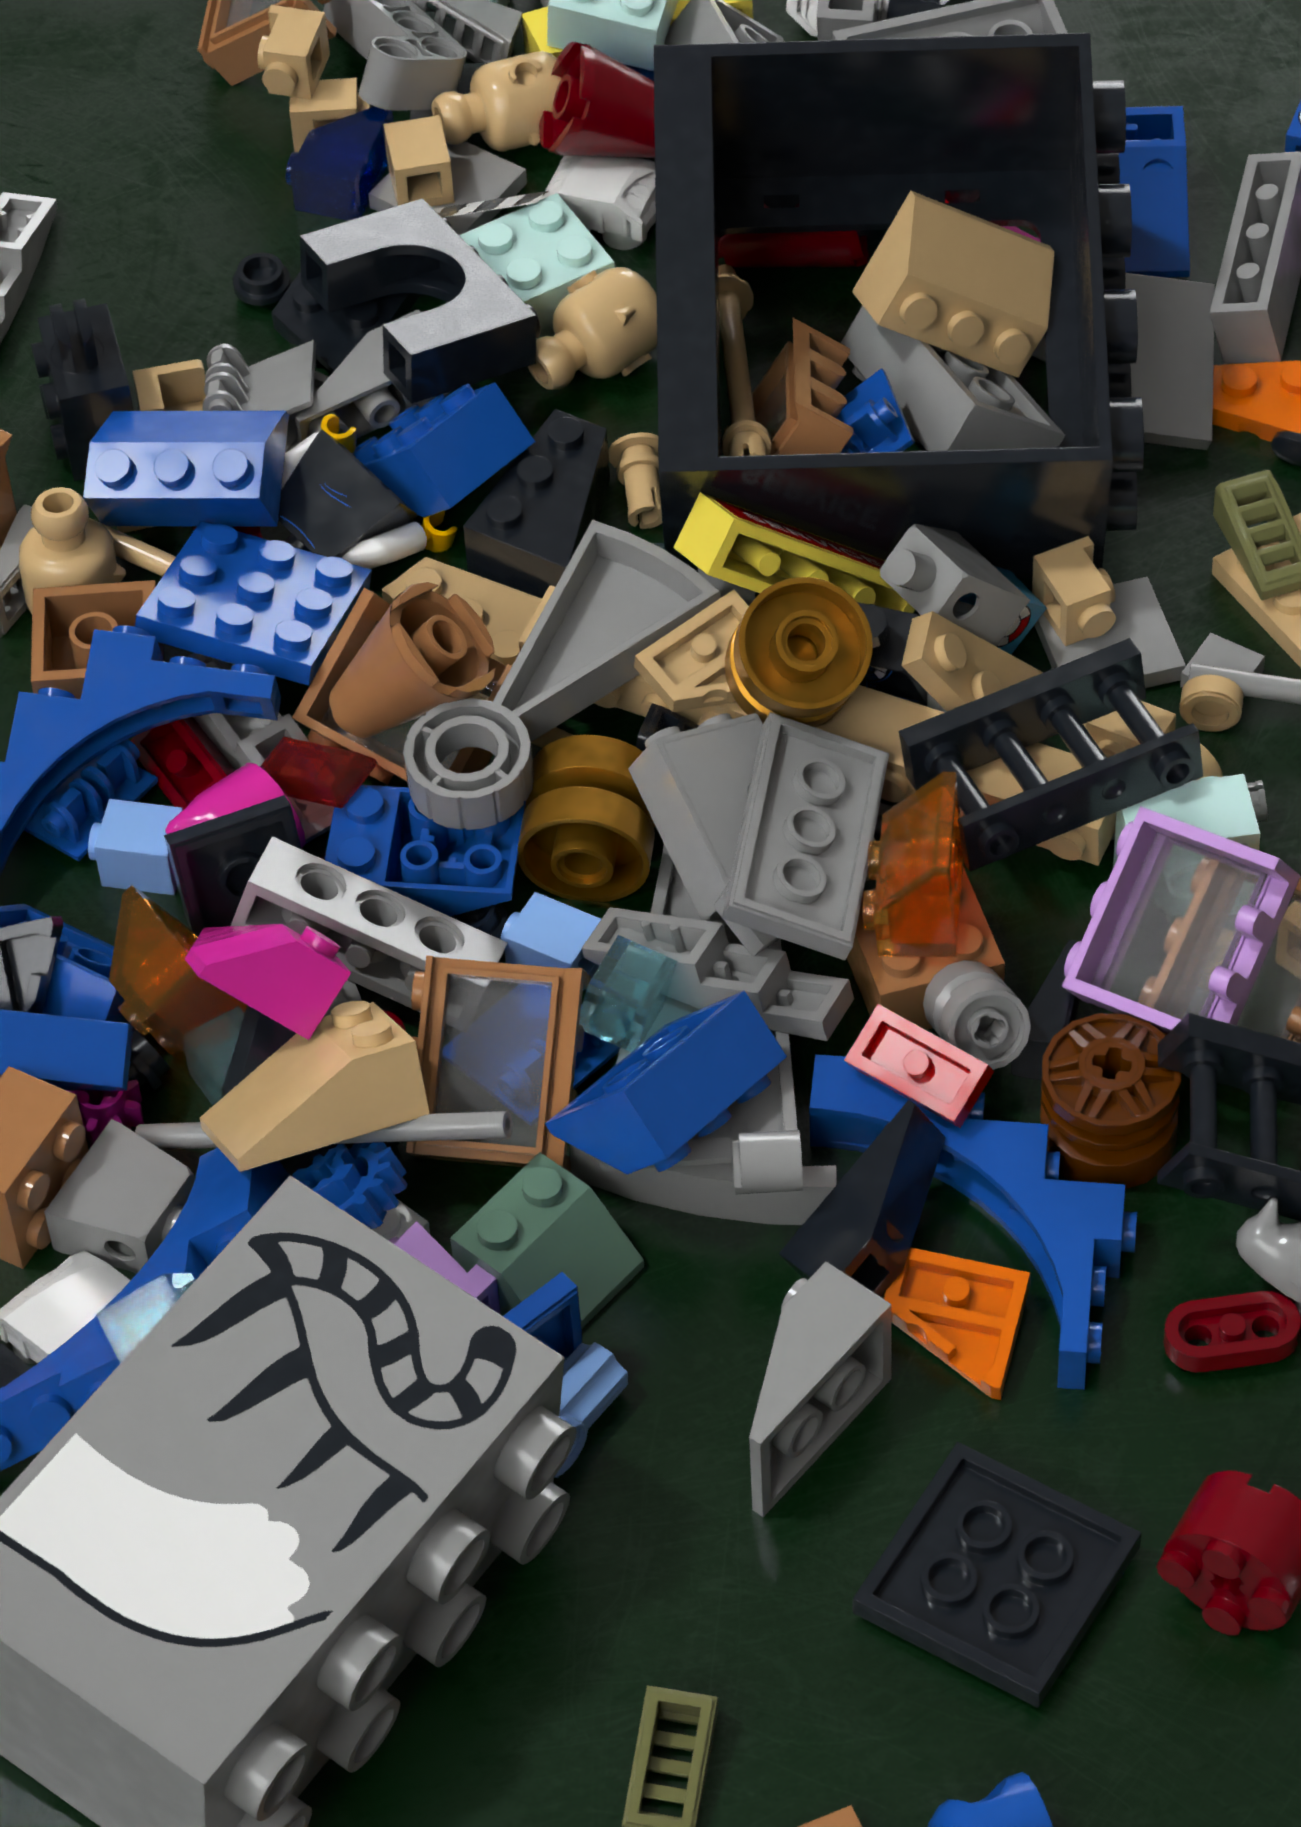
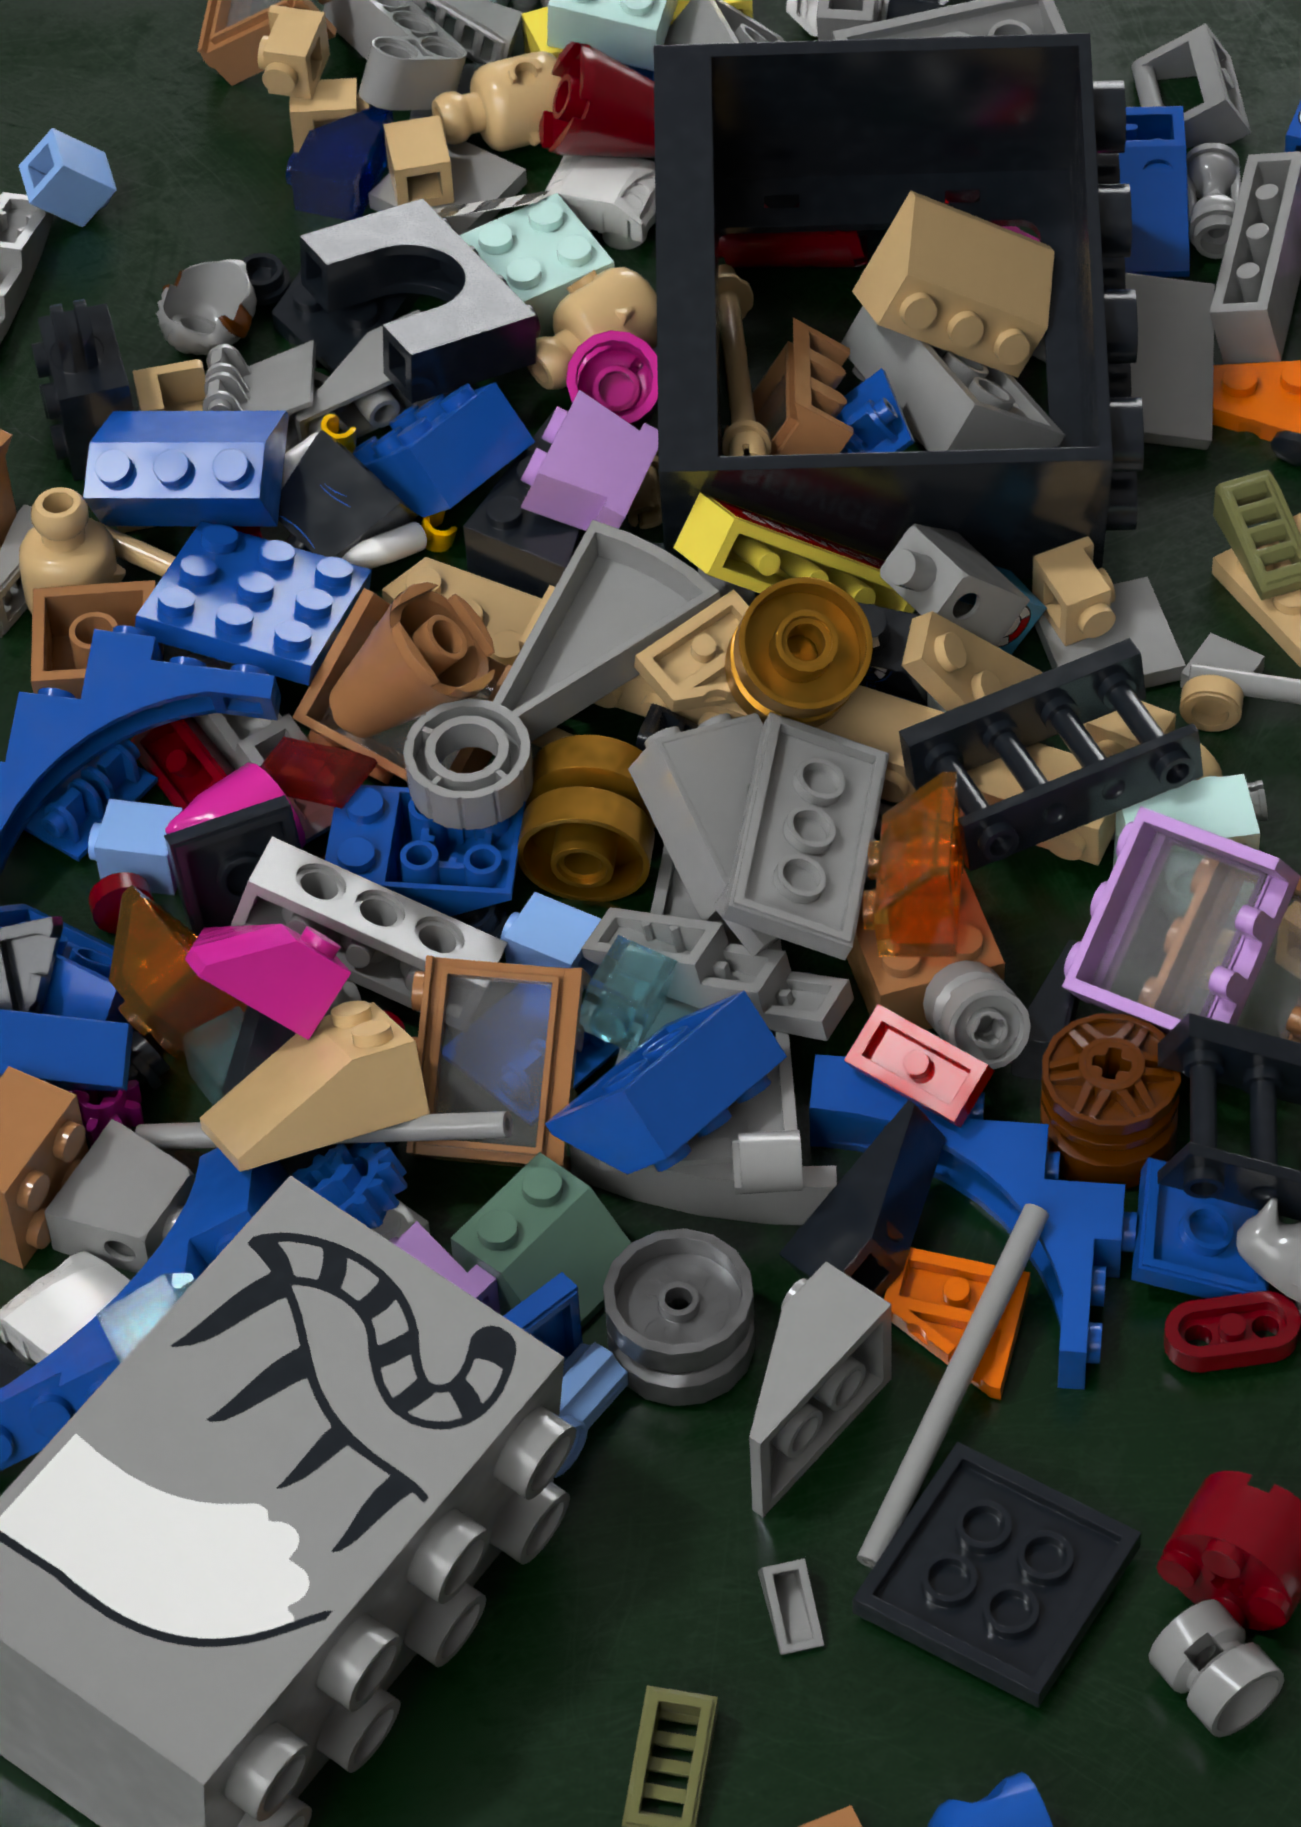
none -> light blue brick [19,128,117,228]
none -> dark red tile [88,872,155,934]
none -> light grey hair [156,259,257,355]
none -> lavender hips [520,390,658,531]
none -> dark pink piece [566,330,658,429]
none -> flat silver wheel [603,1228,756,1406]
none -> light grey piece [758,1558,824,1655]
none -> light grey piece [856,1204,1049,1569]
none -> light grey tile [1131,23,1251,148]
none -> blue plate [1131,1157,1269,1298]
none -> light grey wheel [1148,1599,1284,1737]
none -> light grey piece [1186,143,1241,259]

